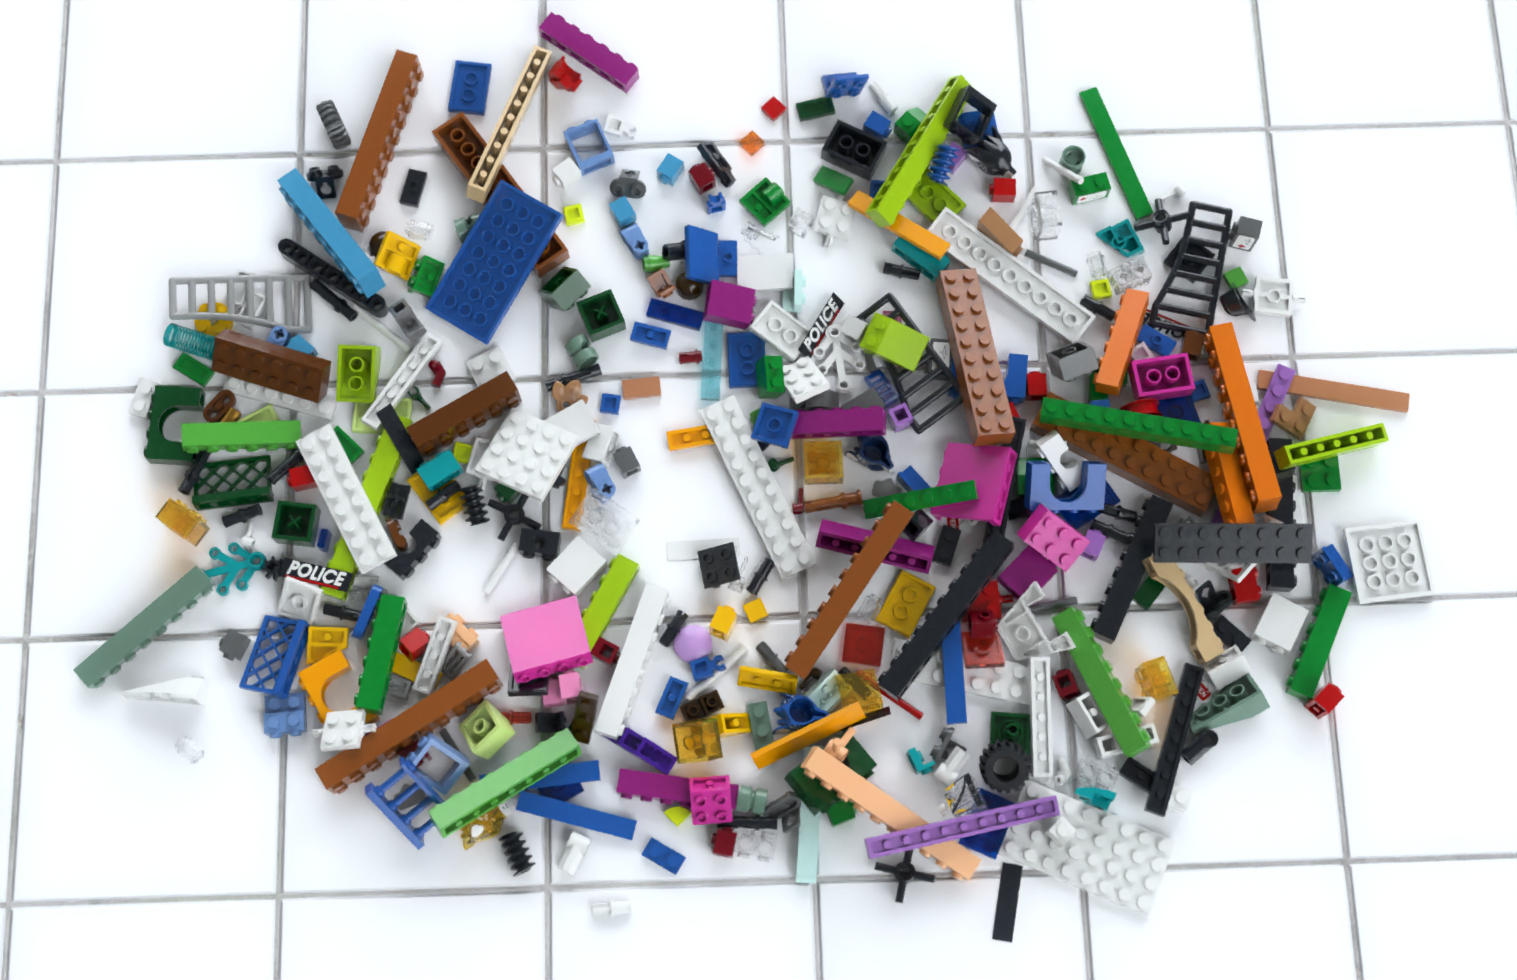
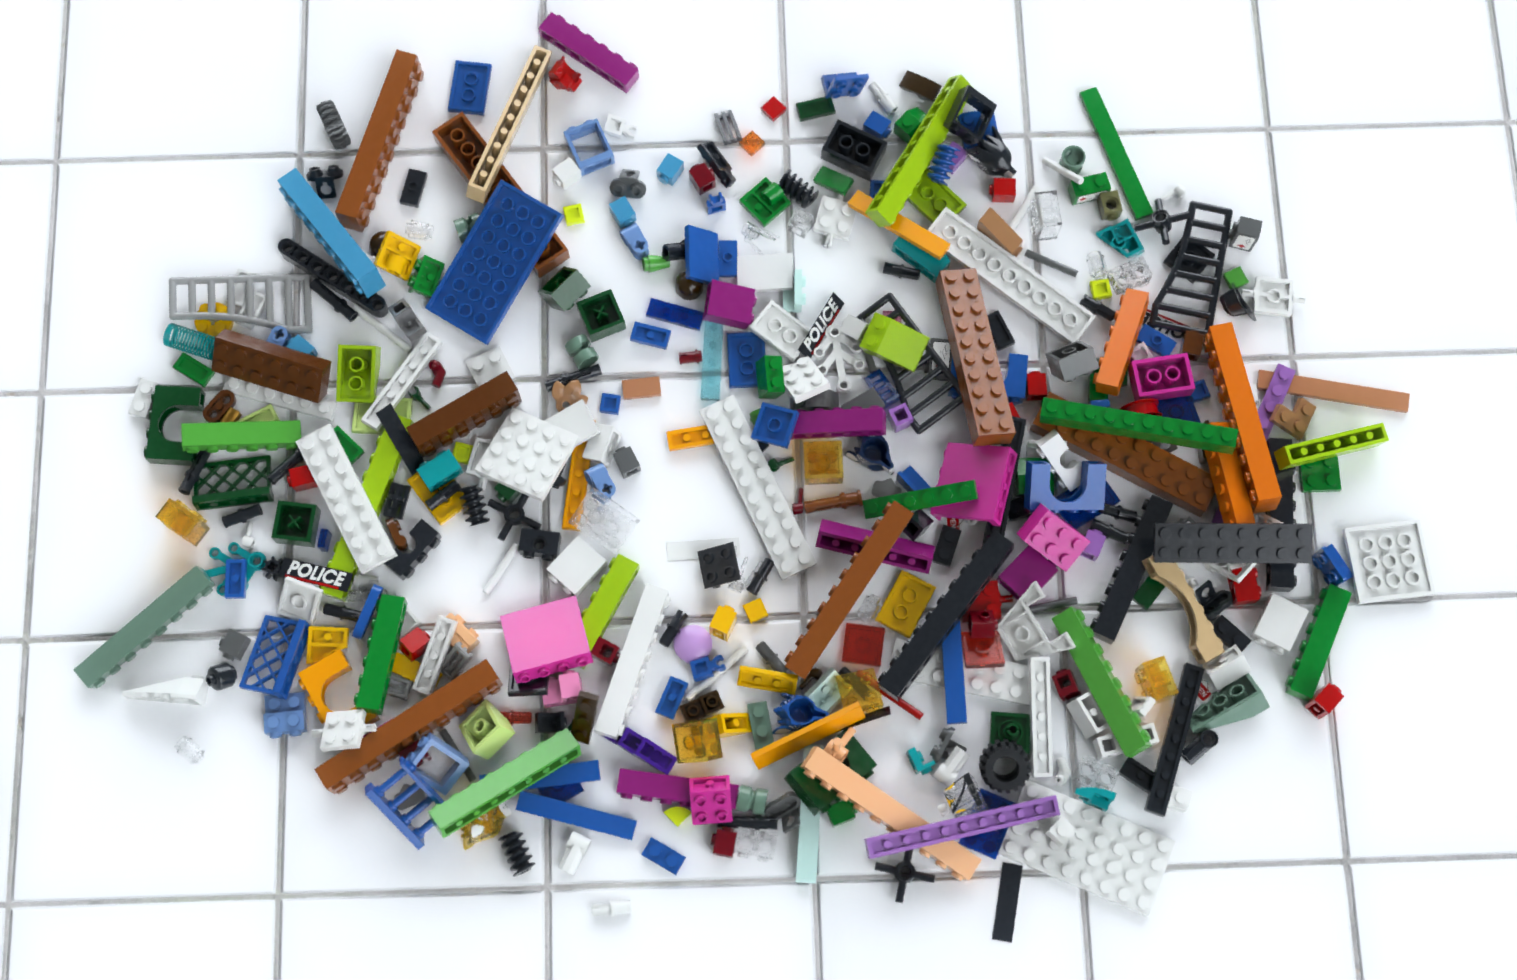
bracket [646,268,676,299] -> none
none -> black head [206,662,237,691]
none -> blue plate [224,559,247,599]
none -> tile [714,110,742,145]
none -> black piece [779,169,819,208]
none -> dark brown slope [899,70,942,102]
none -> black tile [987,310,1015,352]
none -> olive brick [1097,190,1123,221]

